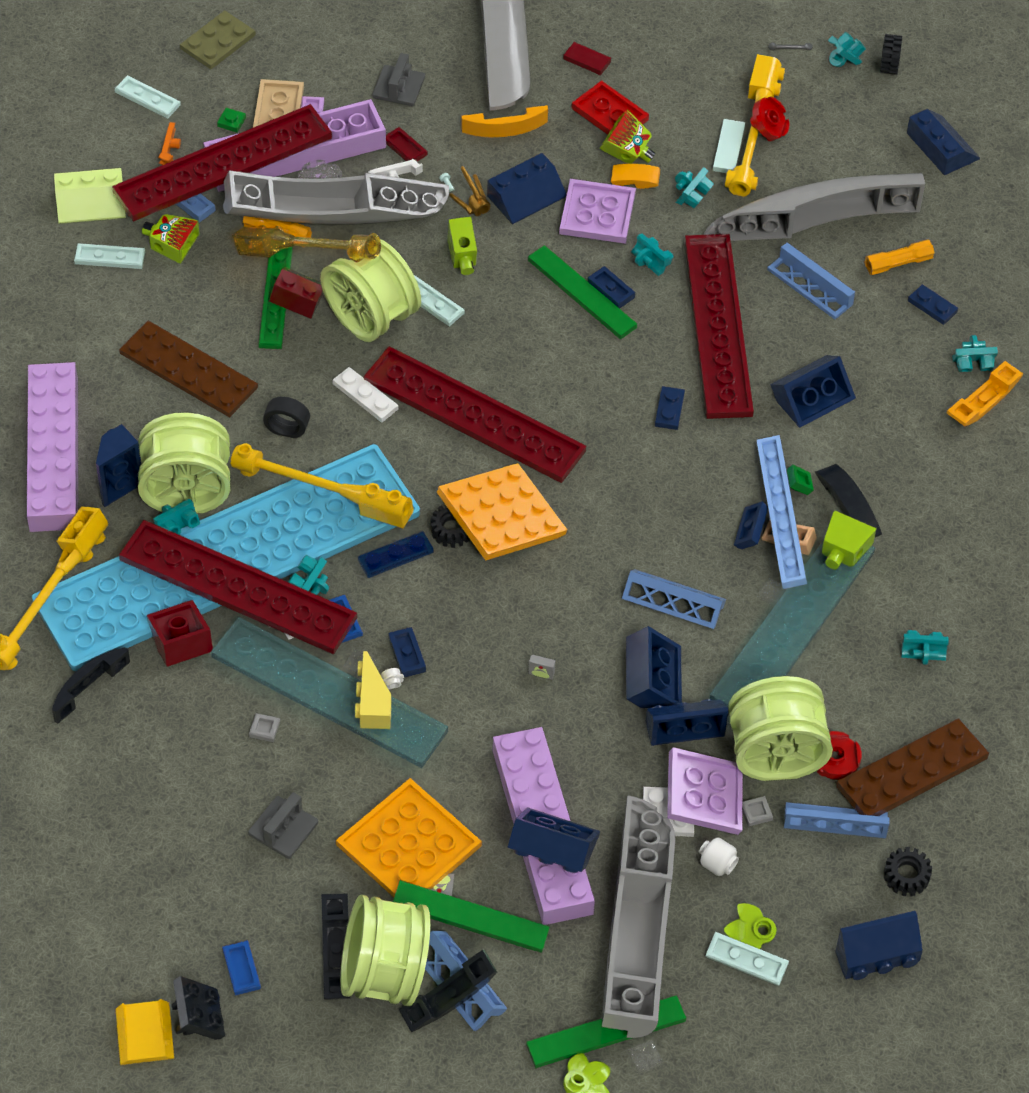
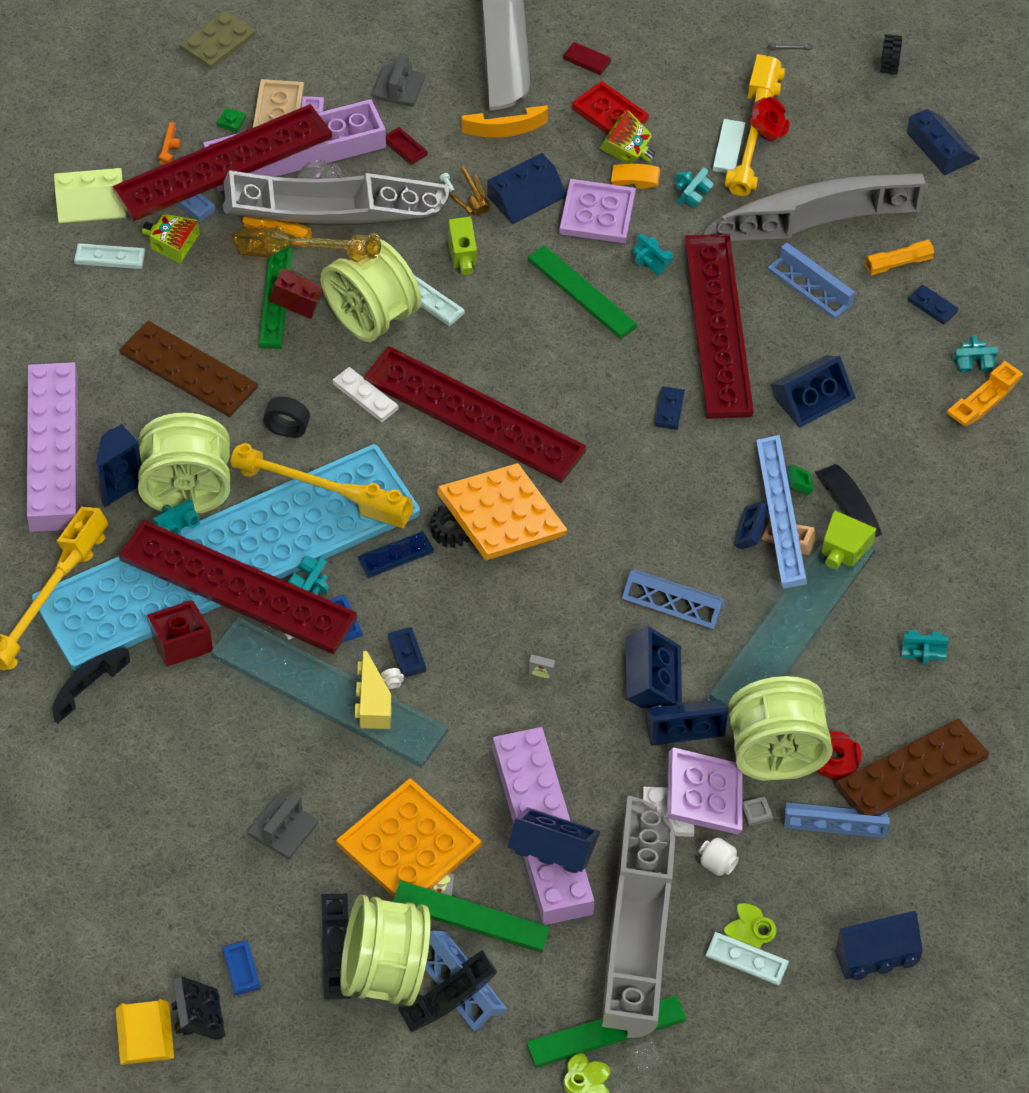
light aqua tile [115,75,180,118] -> none
light grey tile [249,713,280,742] -> none
white piece [368,159,423,178] -> none
dark blue plate [588,266,635,309] -> none
teal hips [828,32,866,67] -> none
black tyre [884,847,932,896] -> none

